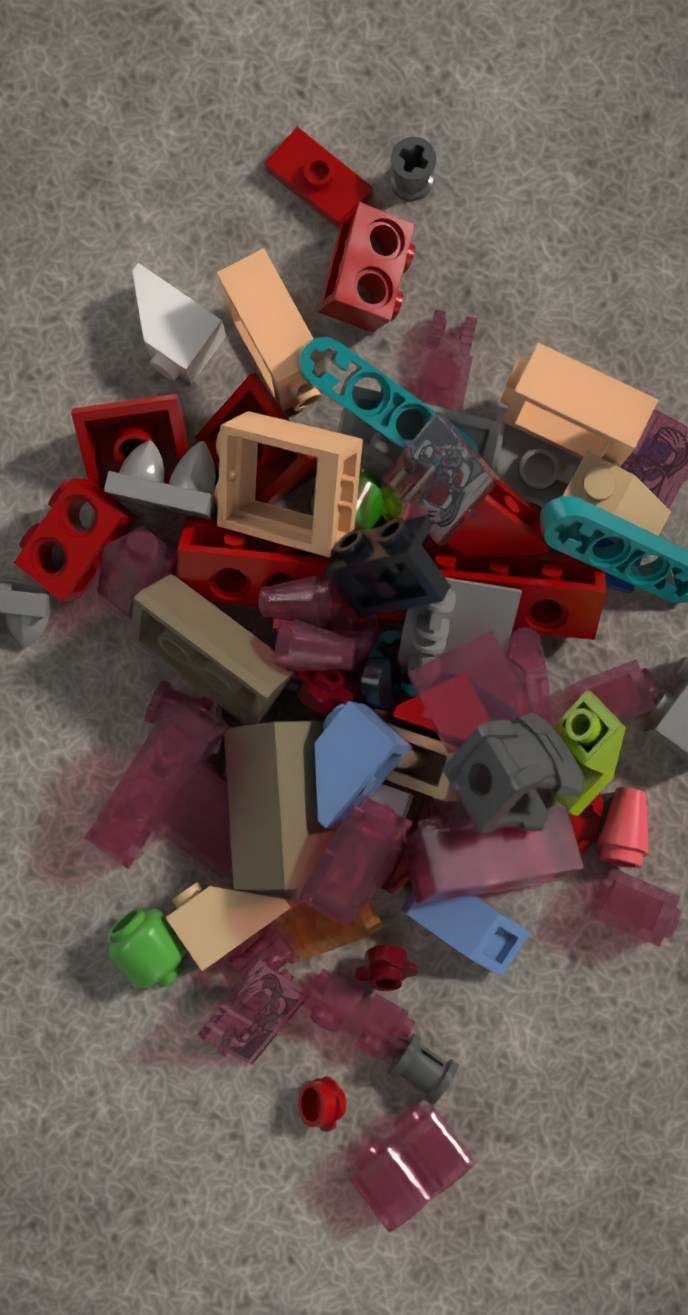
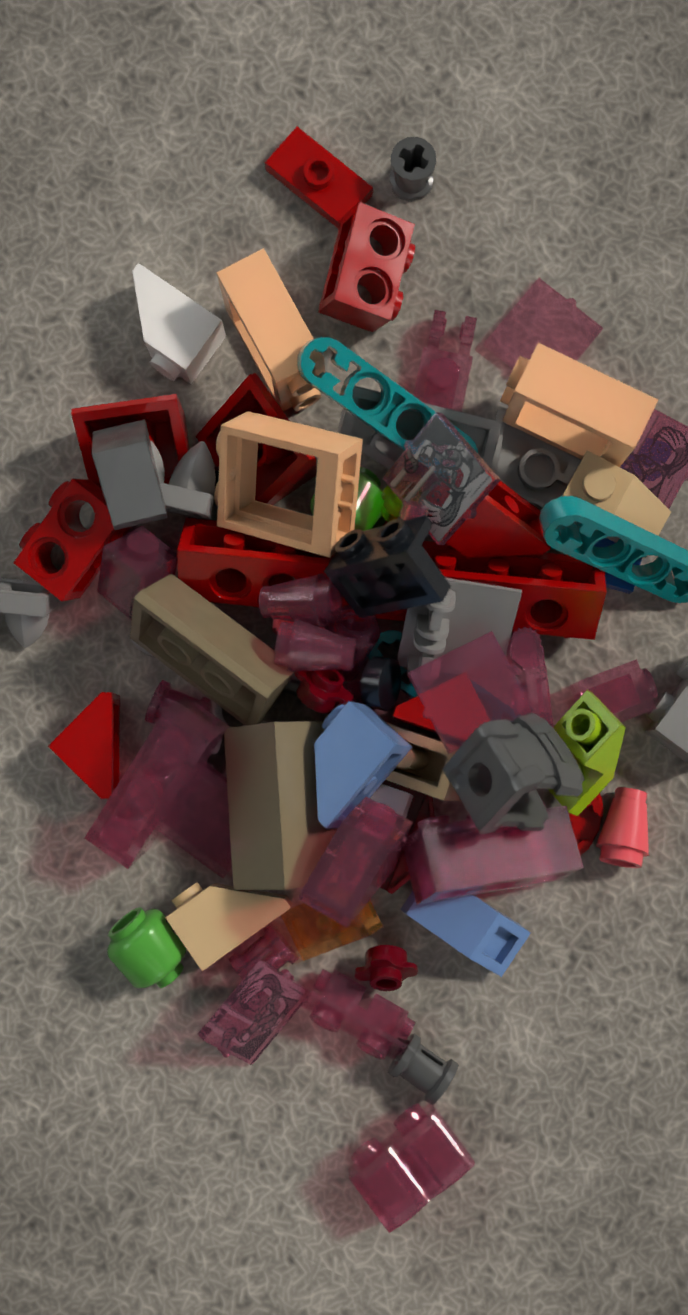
red plate [298,1076,346,1132] -> none
clear pink brick [591,868,681,947] -> none
none -> red slope [48,692,120,799]
none -> dark grey slope [92,419,168,530]
none -> clear pink piece [483,278,603,373]

